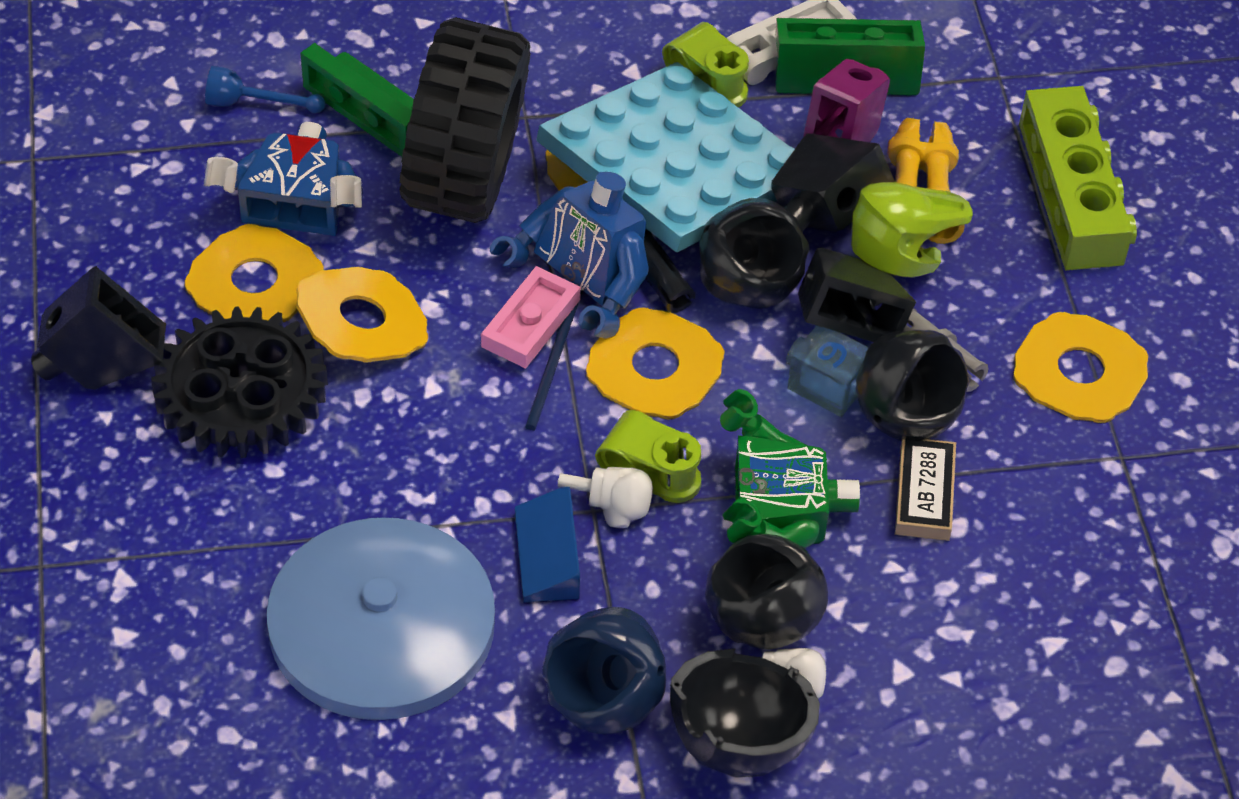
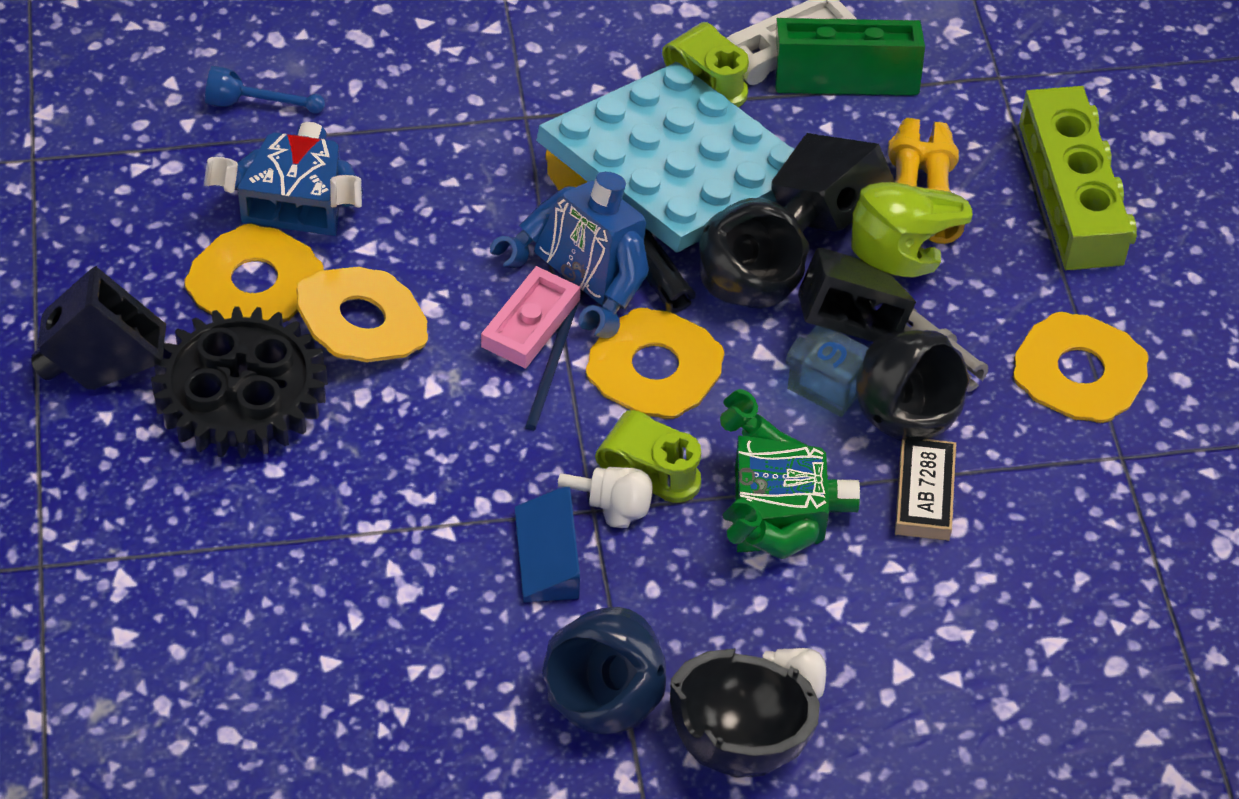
medium blue dish [267,518,495,720] -> none
green panel [300,43,414,157] -> none
black tyre [399,17,531,223] -> none
black piece [705,534,828,649] -> none
magenta torso [803,59,890,142] -> none

